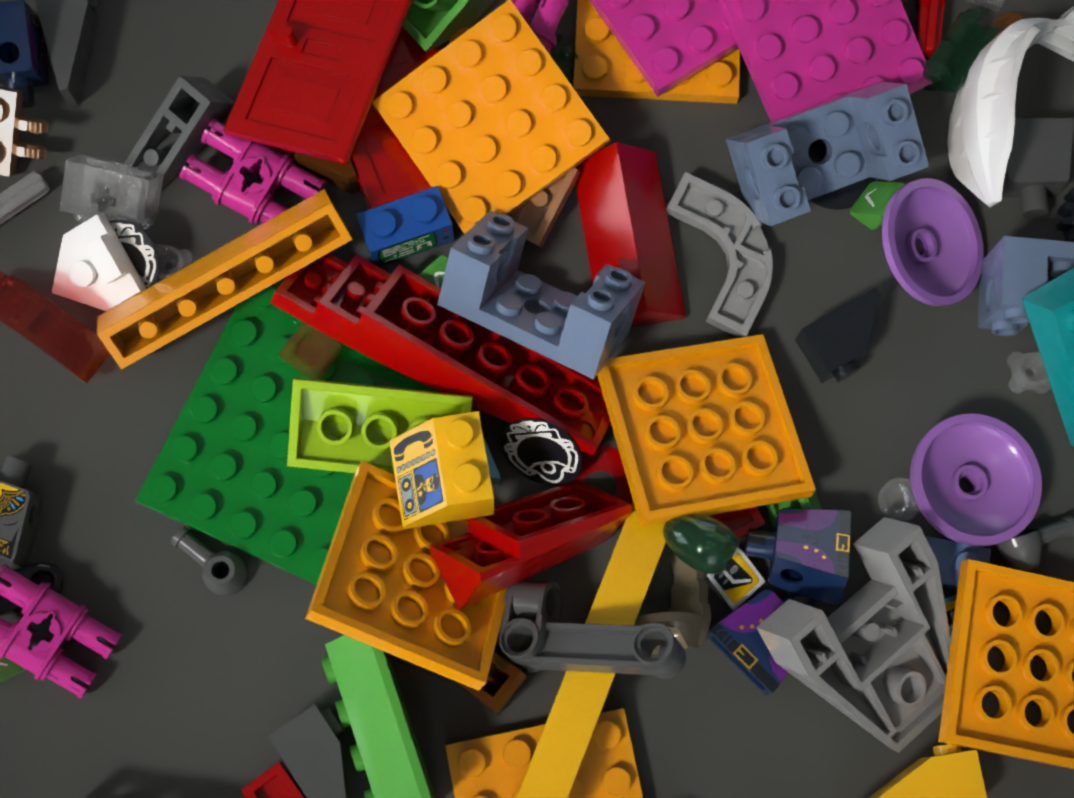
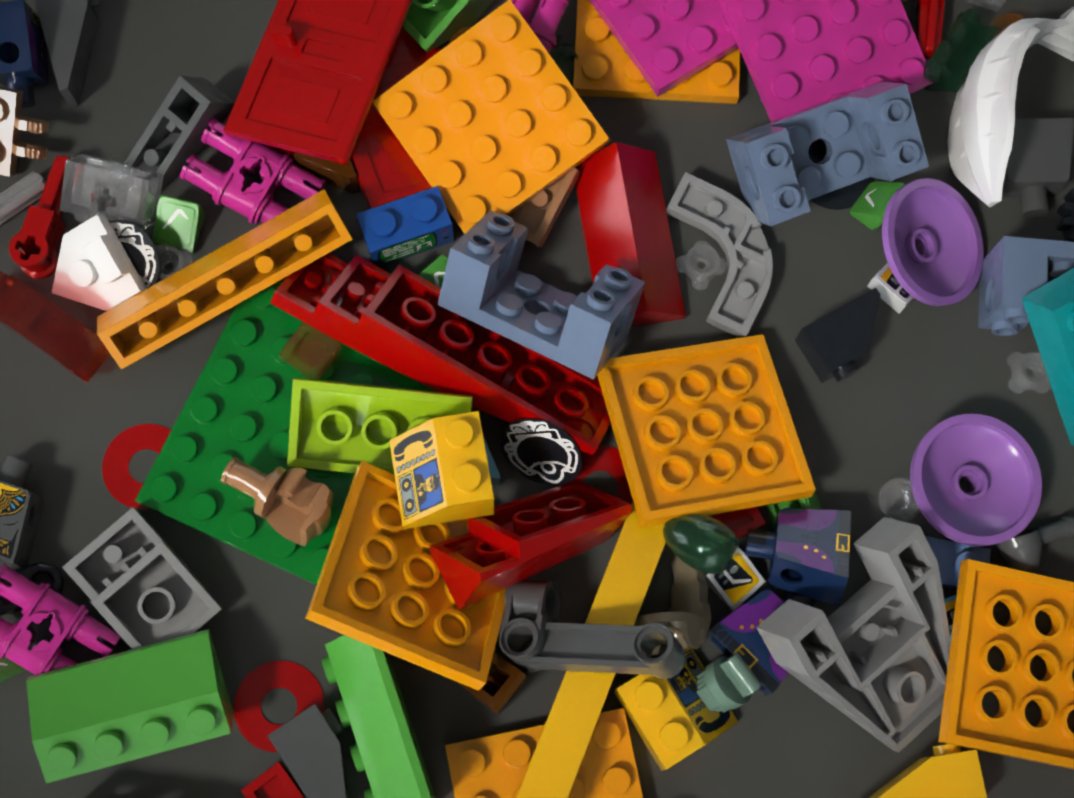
dark grey bar [171,526,248,596] -> none
none -> red connector [8,155,80,280]
none -> bright green slope [26,629,234,784]
none -> light grey slope [62,507,222,649]
none -> red piece [102,424,171,510]
none -> bright green slope [152,195,206,254]
none -> medium nougat piece [221,457,334,547]
none -> red piece [234,661,324,753]
none -> yellow slope [613,648,738,771]
none -> clear plate [676,241,727,290]
none -> sand green piece [696,652,762,713]
none -> white slope [867,263,914,314]

